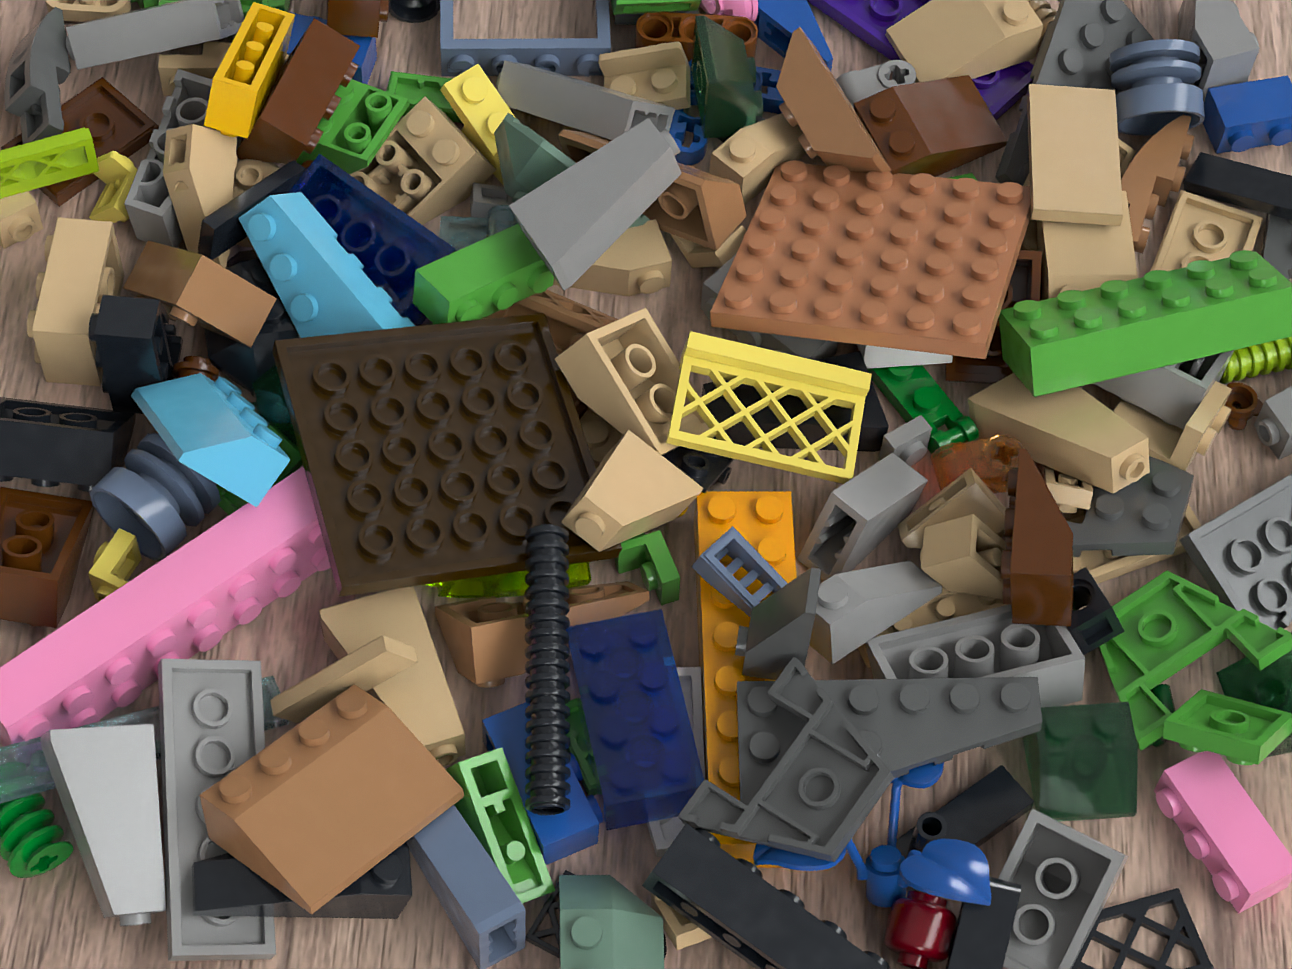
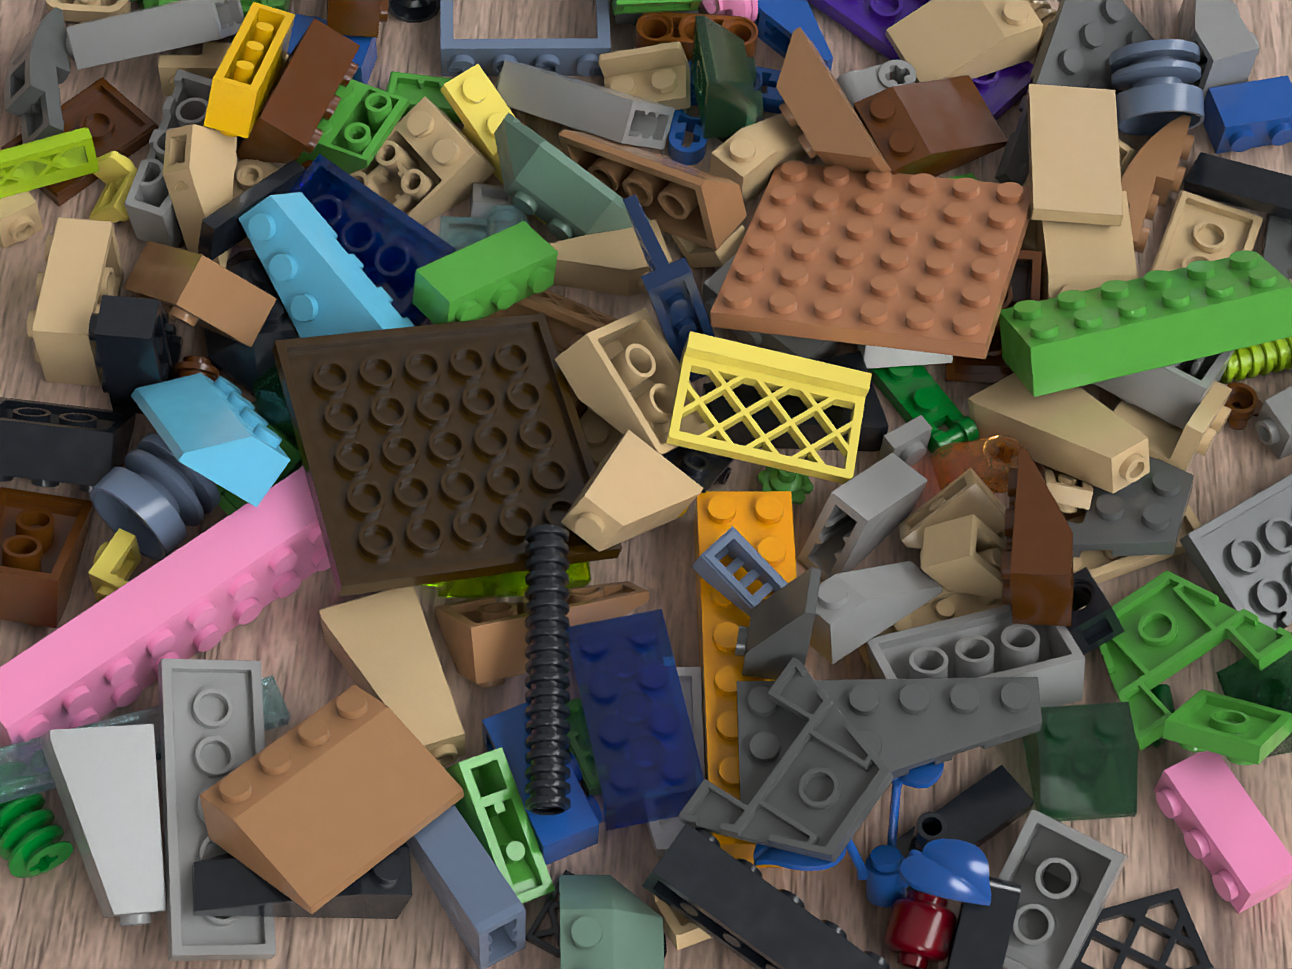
tan tile [270,635,418,723] -> none
light grey slope [509,118,682,290] -> none
bright green bracket [615,530,680,606] -> none
none -> dark blue fence [623,194,715,382]
none -> bright green plant [757,466,814,505]

